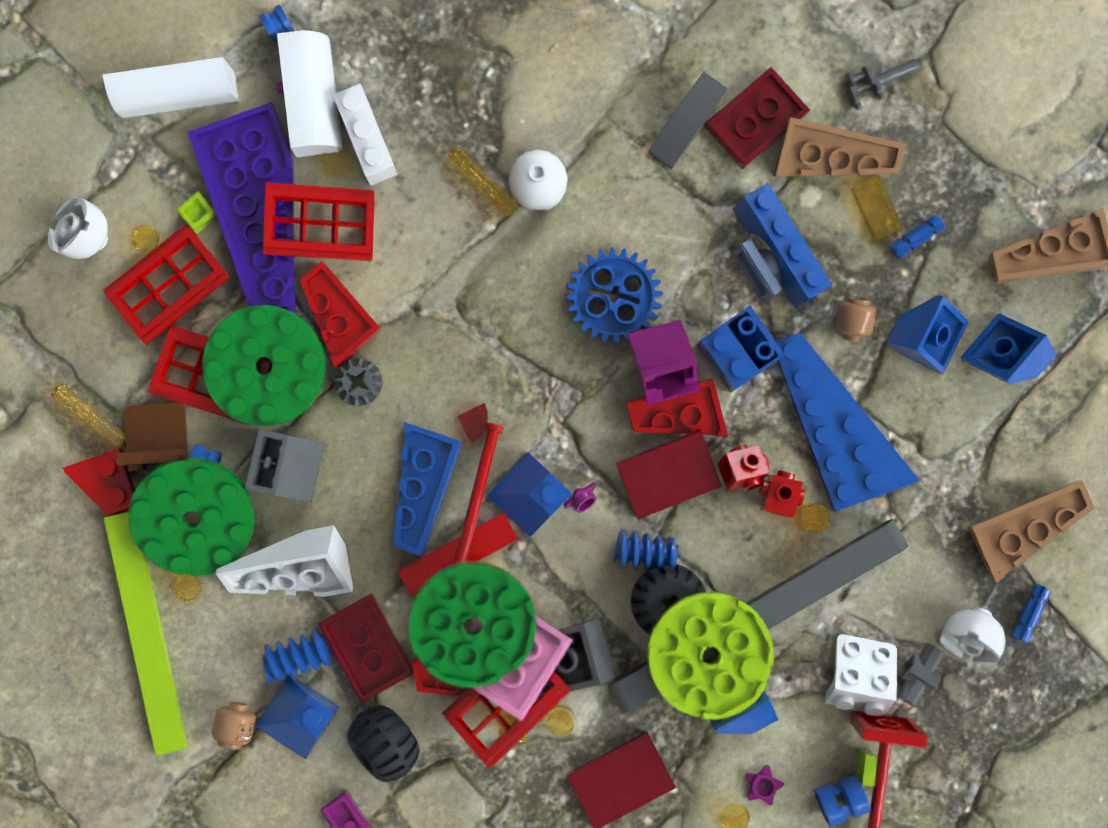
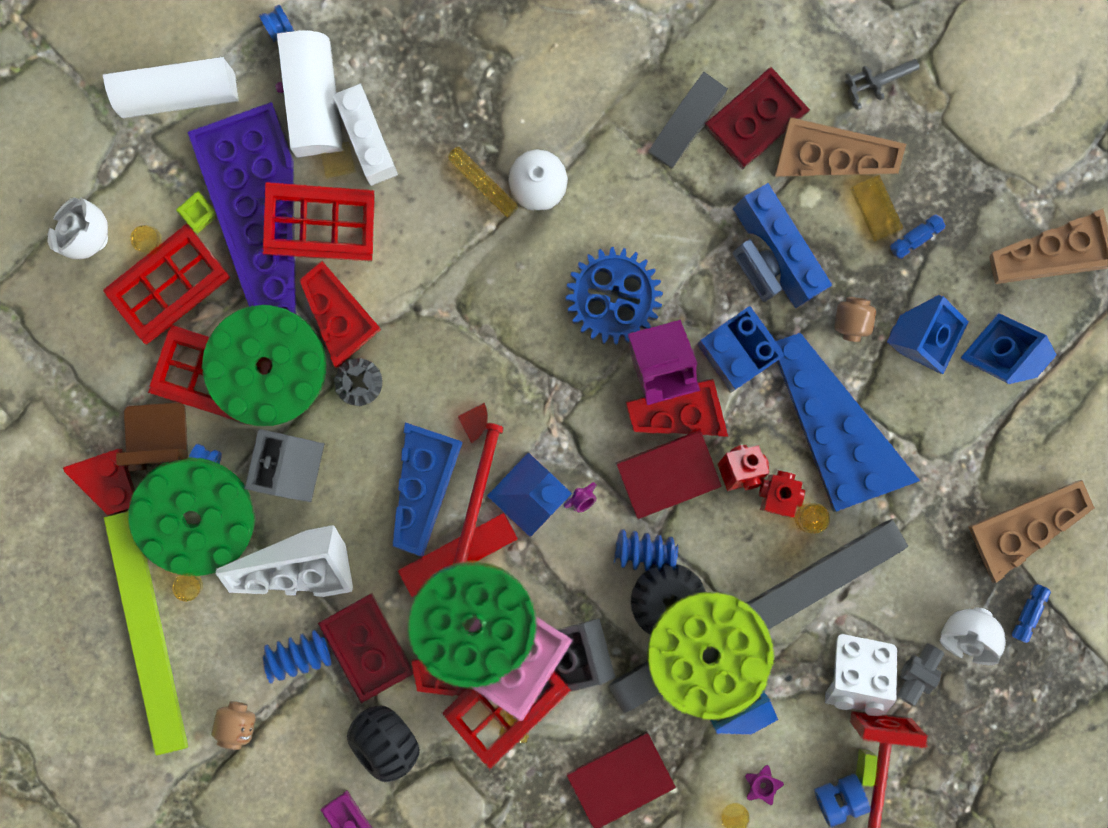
clear yellow axle [51,384,126,449] -> none
blue slope [255,675,340,759] -> none
clear yellow piece [546,705,575,736] -> none

